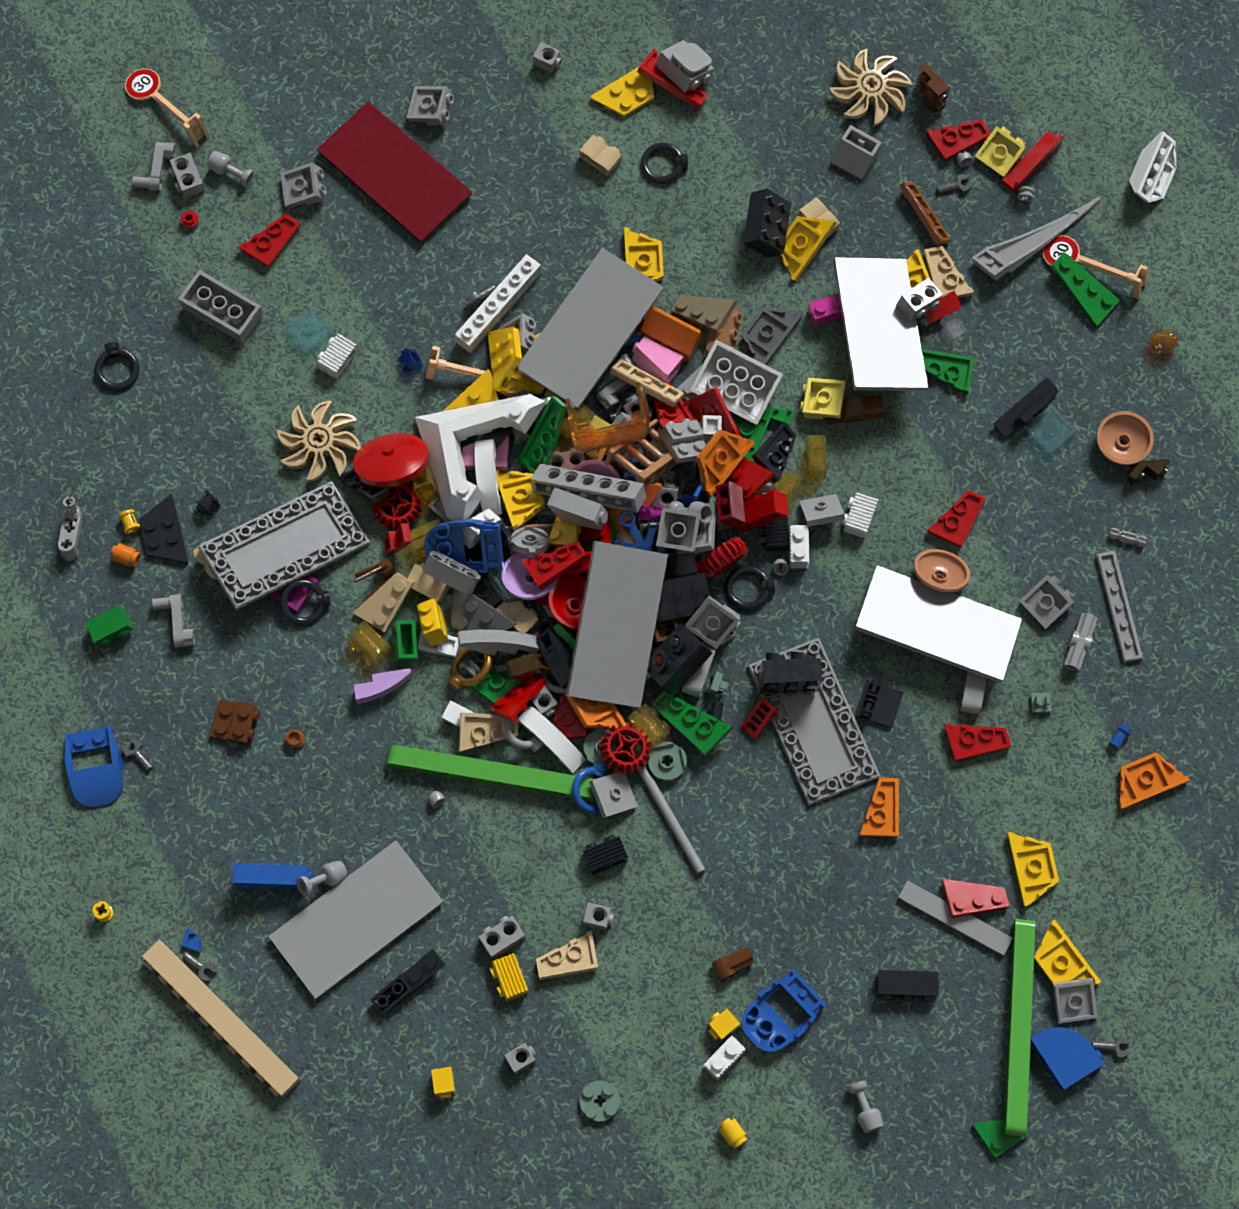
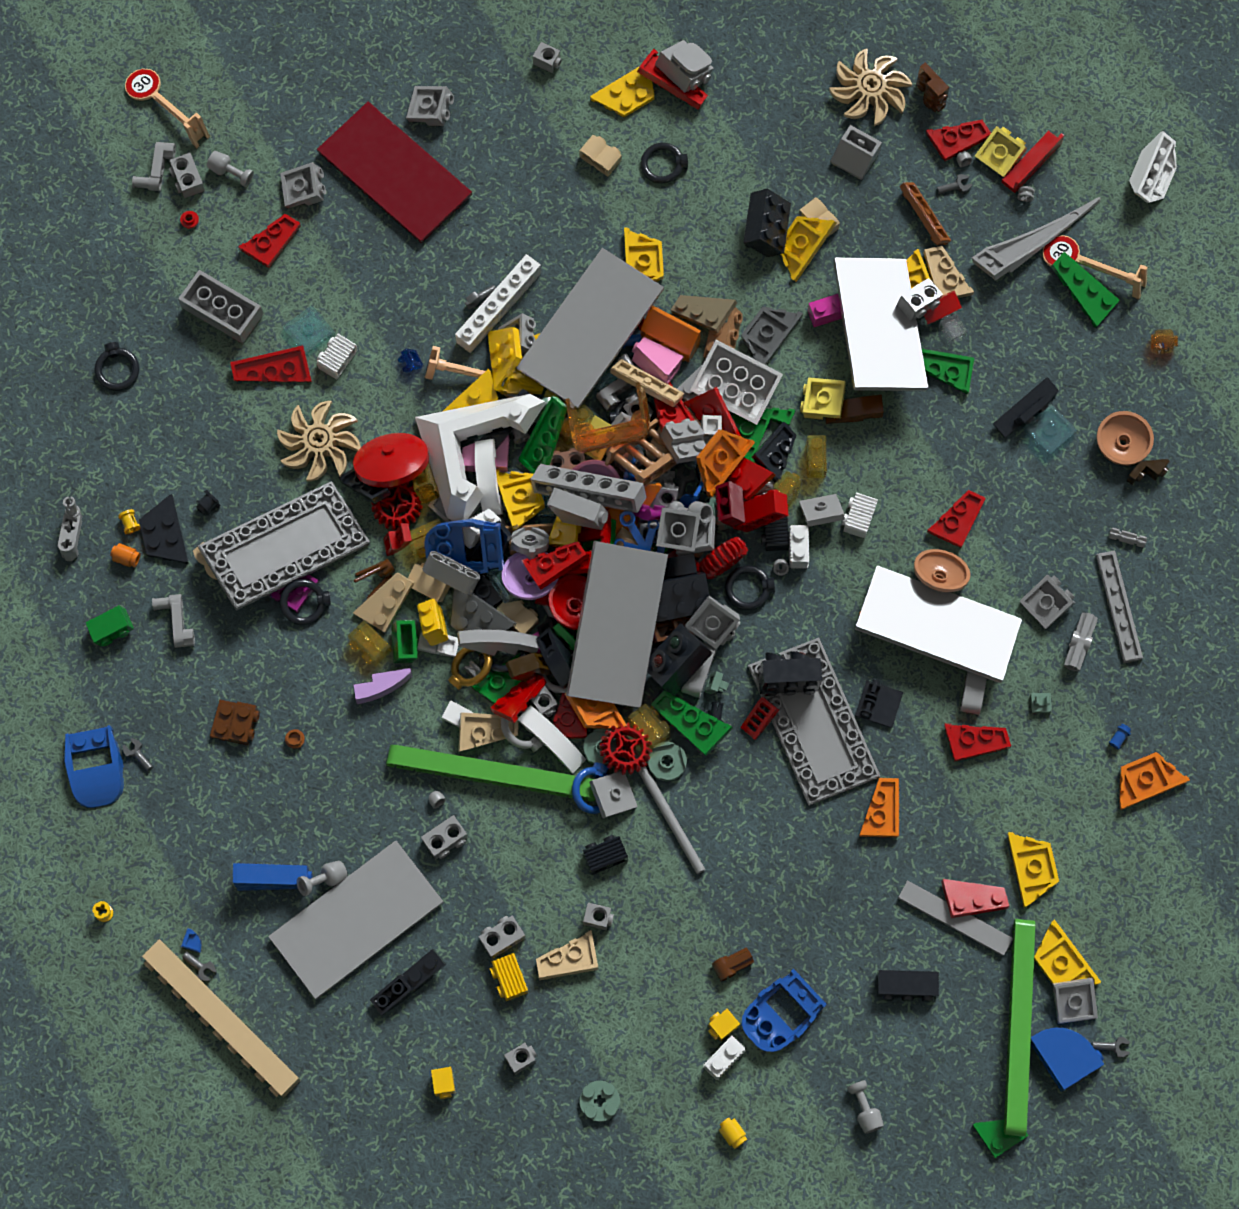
none -> red wing [230,345,312,382]
none -> light grey brick [421,815,468,860]

